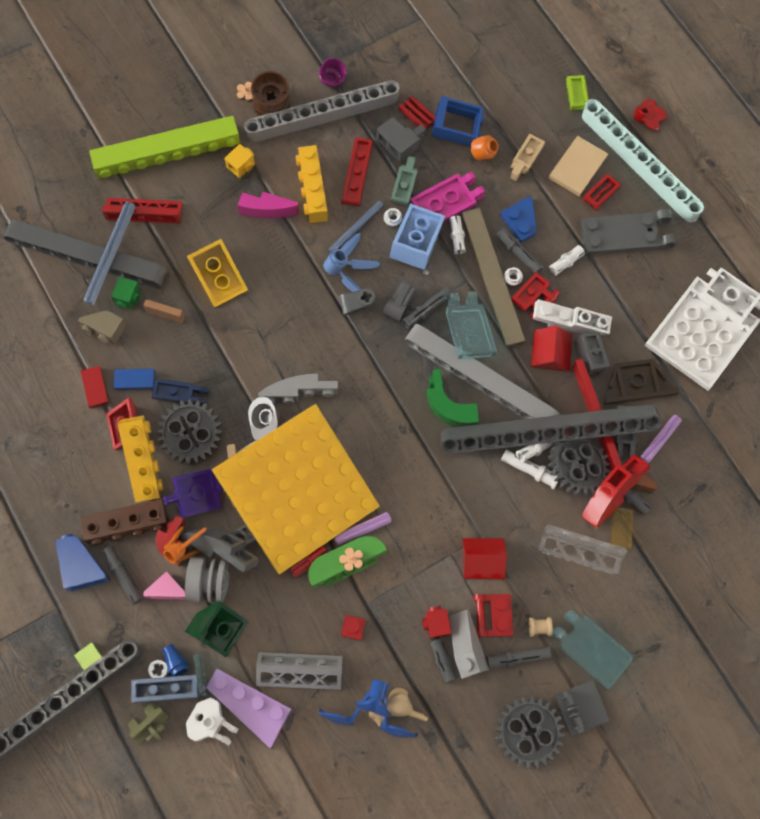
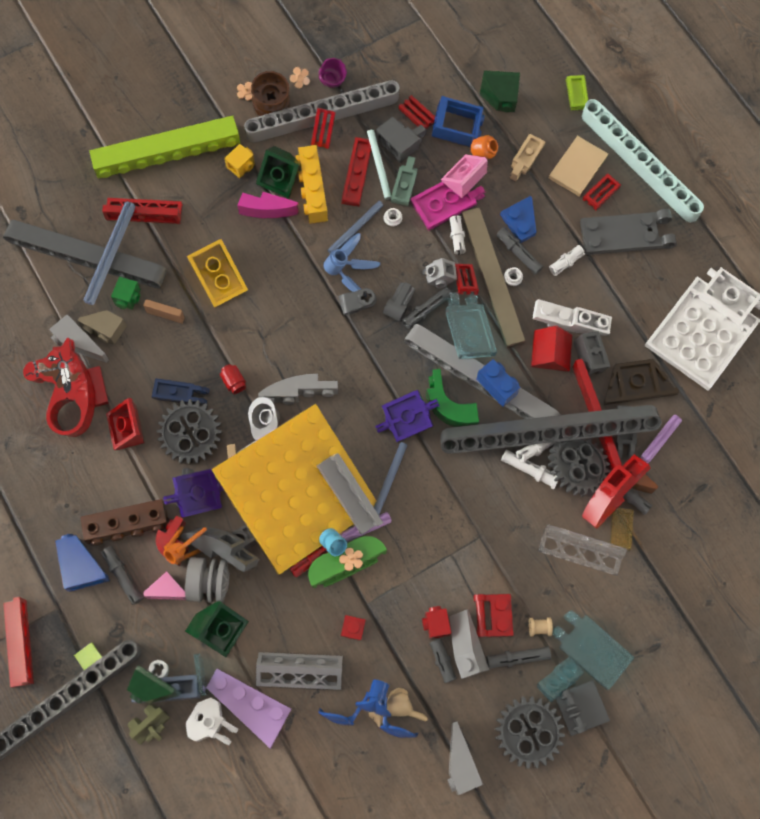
blue tile [114,369,155,390] -> none
yellow brick [118,415,164,503] -> none
blue cone [162,644,189,677] -> none
light blue slope [389,203,445,270] -> none
red slope [463,538,507,579] -> none
red plate [511,272,560,320] -> none
red plate [633,99,667,131] -> none
none -> fence [3,597,34,688]
none -> red animal [23,338,95,437]
none -> light grey slope [49,314,109,363]
none -> dark green slope [127,665,181,704]
none -> red brick [220,364,246,395]
none -> dark green slope [256,146,300,199]
none -> light nougat plant [290,67,310,89]
none -> red tile [311,108,336,149]
none -> light grey fence [317,453,383,534]
none -> medium azure wheel [319,528,347,556]
none -> light aqua bar [367,130,391,200]
none -> sand blue bar [374,442,407,515]
none -> dark purple plate [375,390,440,442]
none -> light grey brick [426,258,457,288]
none -> bright pink slope [441,154,488,198]
none -> light grey slope [447,721,483,795]
none -> red tile [455,264,479,295]
none -> blue brick [476,359,520,407]
none -> dark green slope [480,70,520,113]
none -> clear light blue slope [537,657,584,702]

